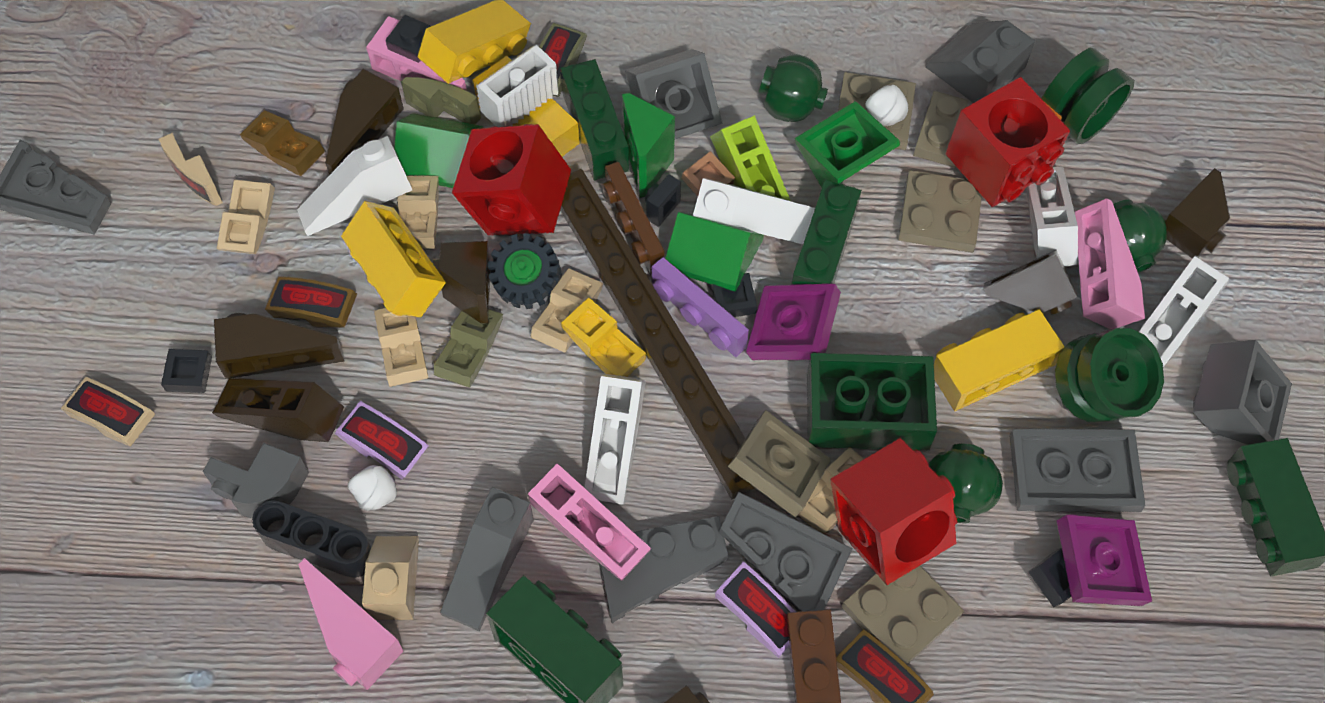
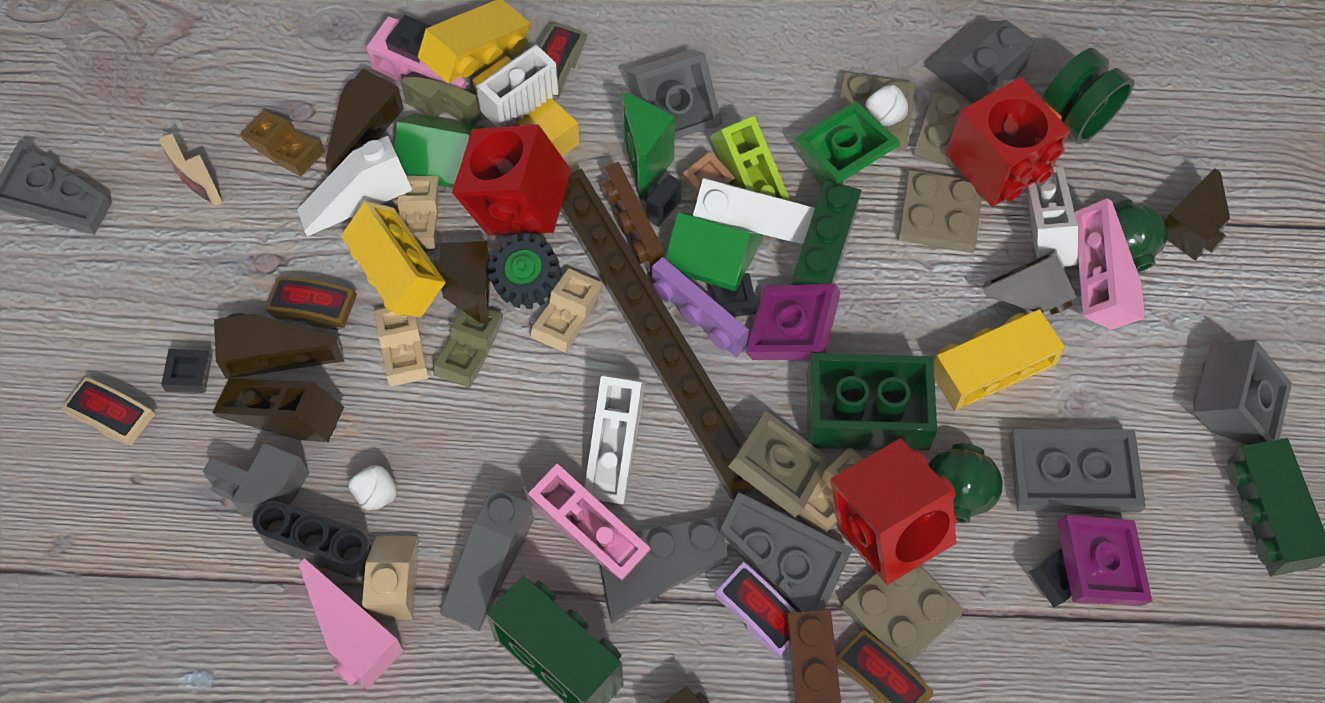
tan slope [216,180,275,254] -> none
slope [334,401,429,480] -> none
dark green brick [560,59,629,181] -> none
yellow slope [561,297,646,377] -> none
dark green plant [758,54,828,122] -> none
dark green wheel [1055,328,1164,422] -> none
white slope [1139,256,1229,367] -> none

